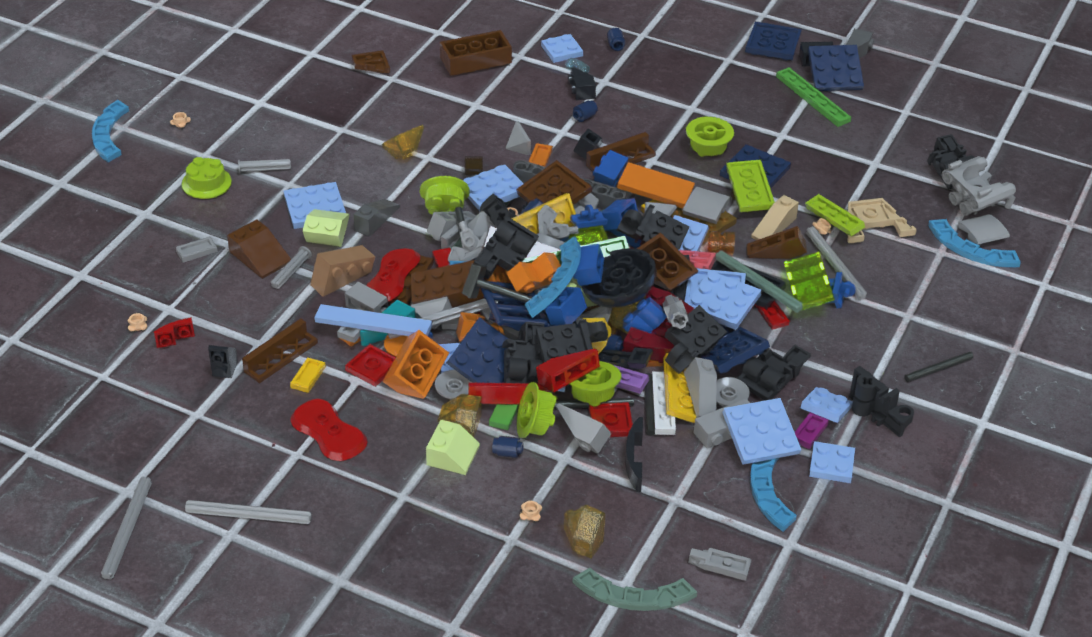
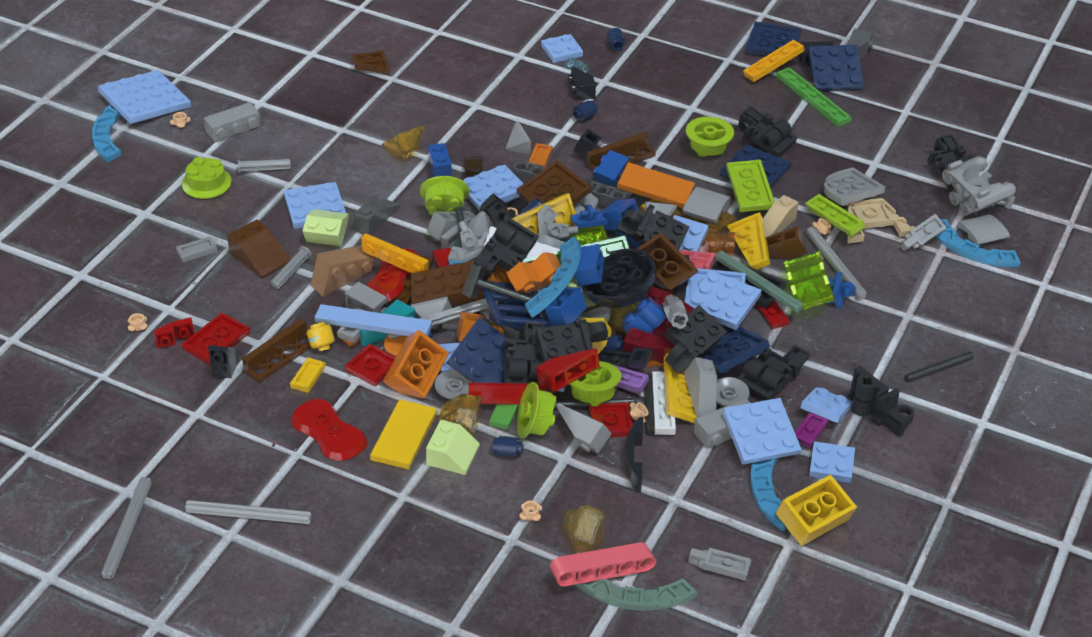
reddish brown brick [440,30,512,76] -> none
none -> light blue plate [98,70,191,124]
none -> red tile [181,312,251,365]
none -> light grey brick [204,102,261,142]
none -> yellow head [307,322,335,352]
none -> light orange plate [361,233,429,273]
none -> yellow tile [370,399,437,470]
none -> blue brick [428,143,452,177]
none -> coral beam [550,542,656,586]
none -> light nougat plate [630,402,649,423]
none -> yellow wing [727,212,770,270]
none -> black plate [738,106,798,157]
none -> light orange plate [743,40,804,82]
none -> yellow brick [776,474,857,546]
none -> light grey plate [824,167,885,206]
none -> light grey hinge [900,214,947,252]

